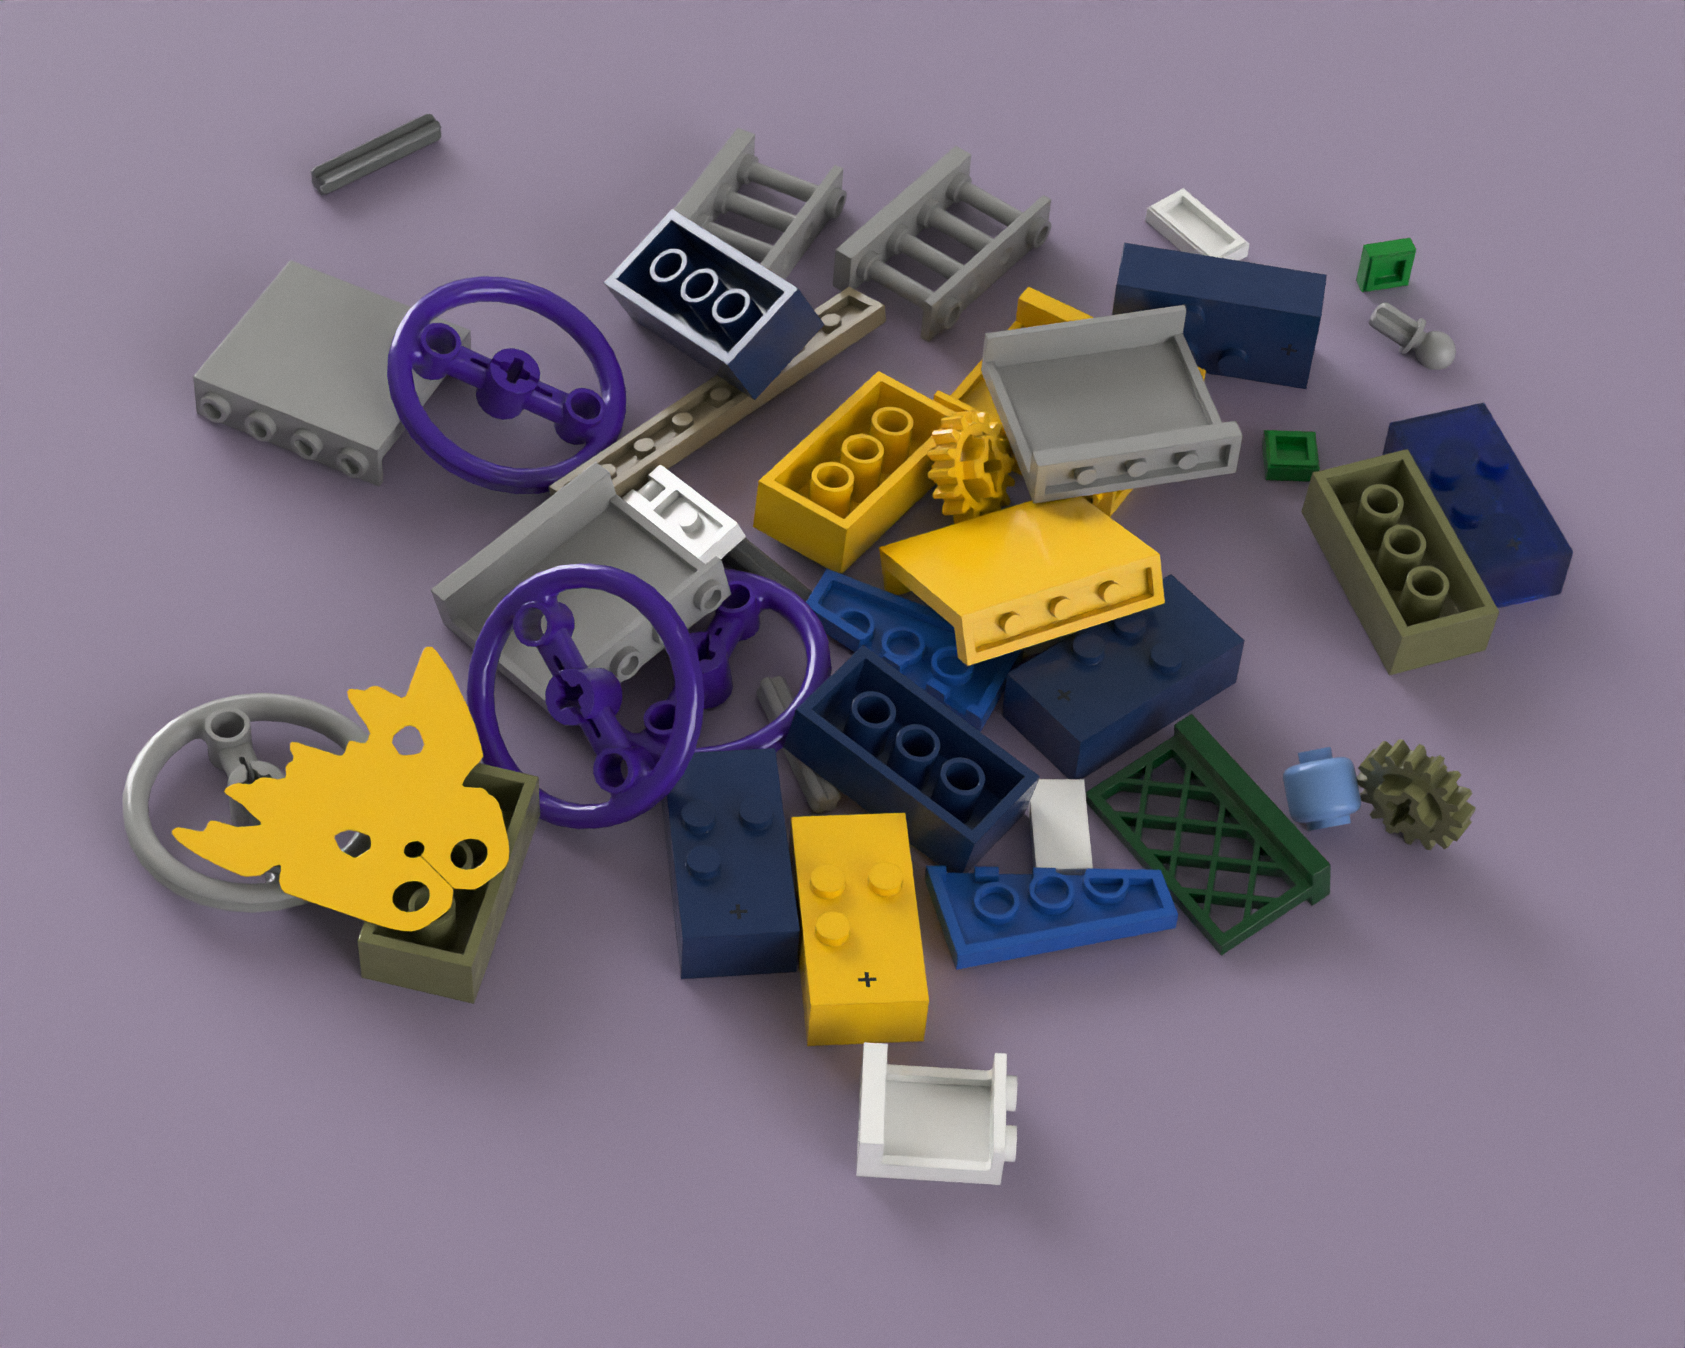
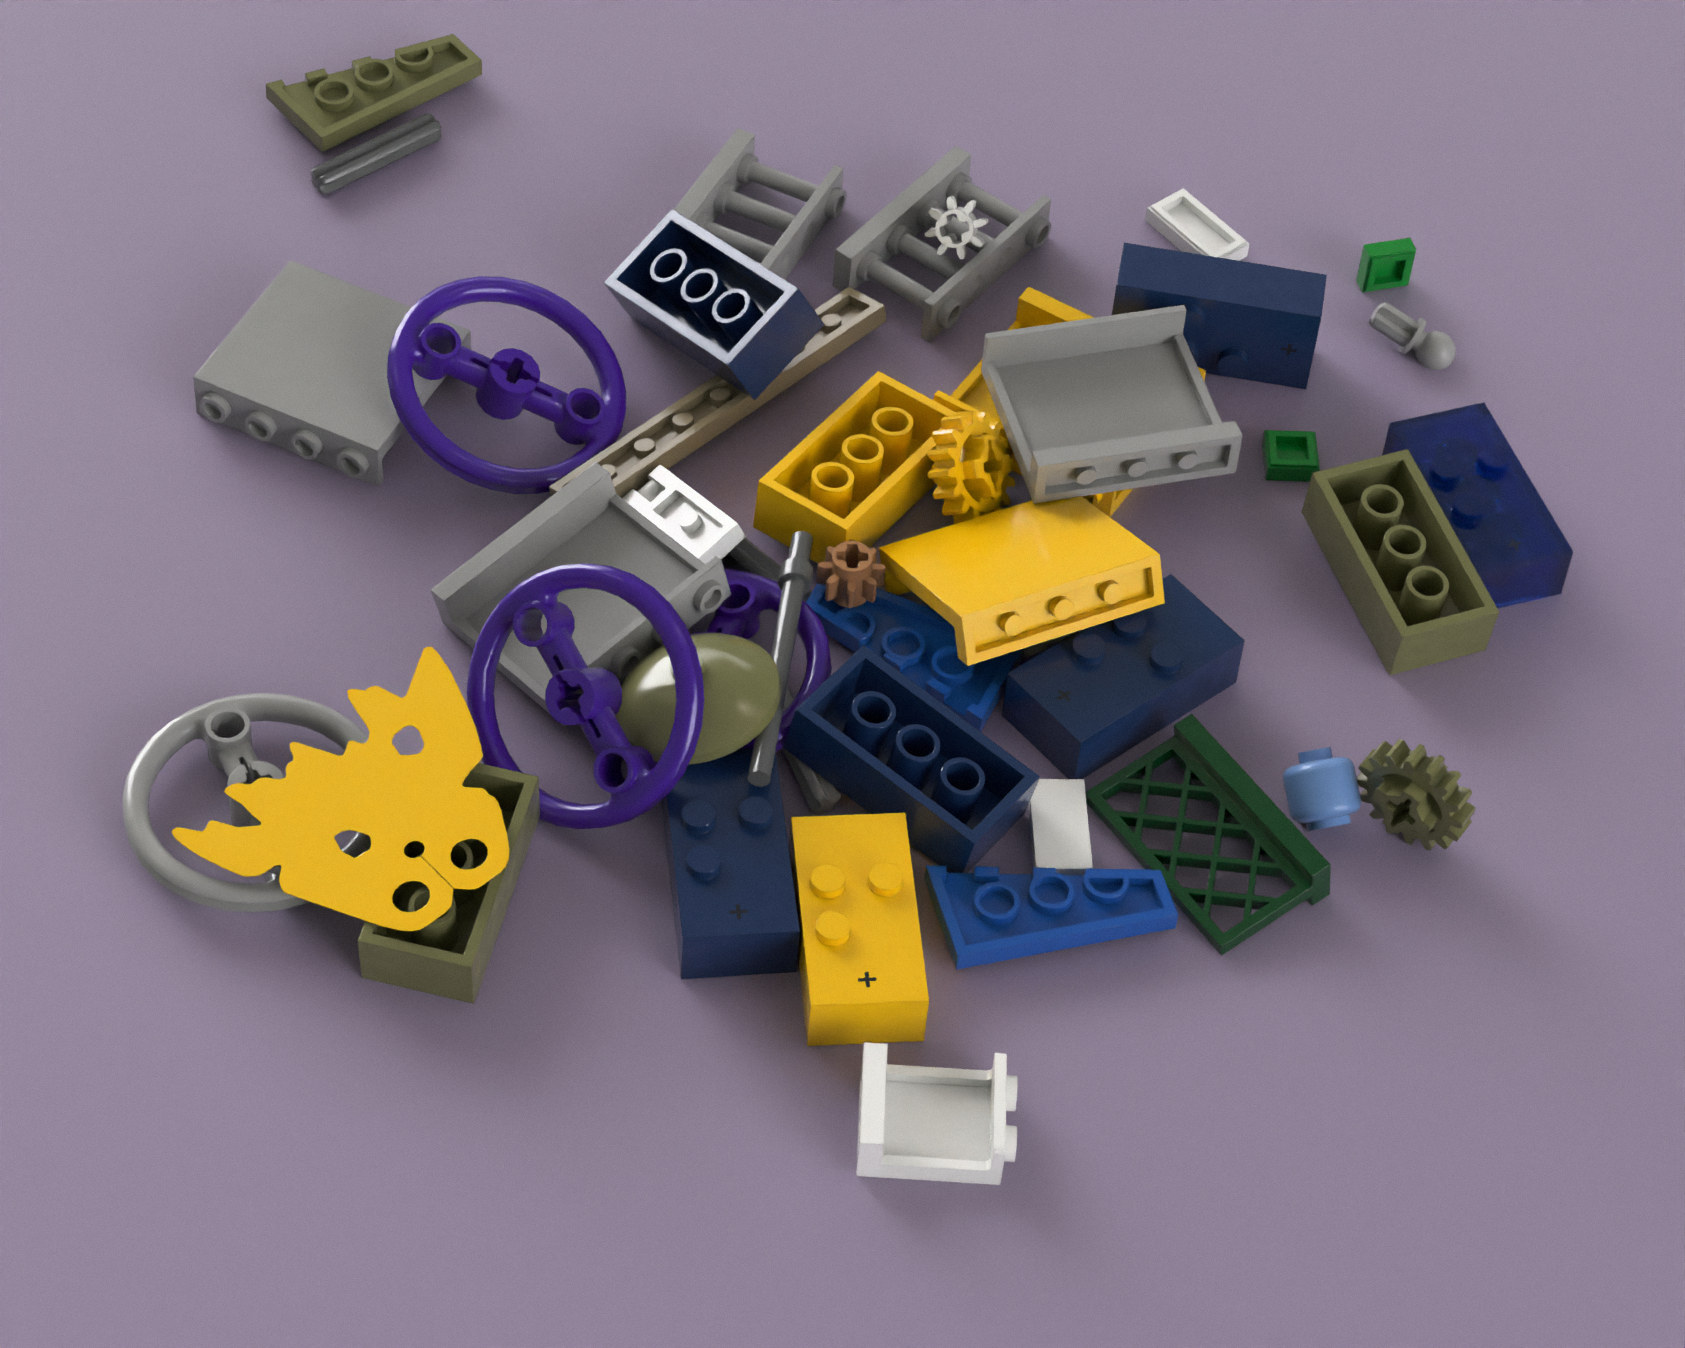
none -> olive wing [266,34,482,152]
none -> olive dish [615,633,782,764]
none -> dark grey bar [748,531,813,787]
none -> medium nougat gear [816,540,885,608]
none -> white gear [925,196,989,259]

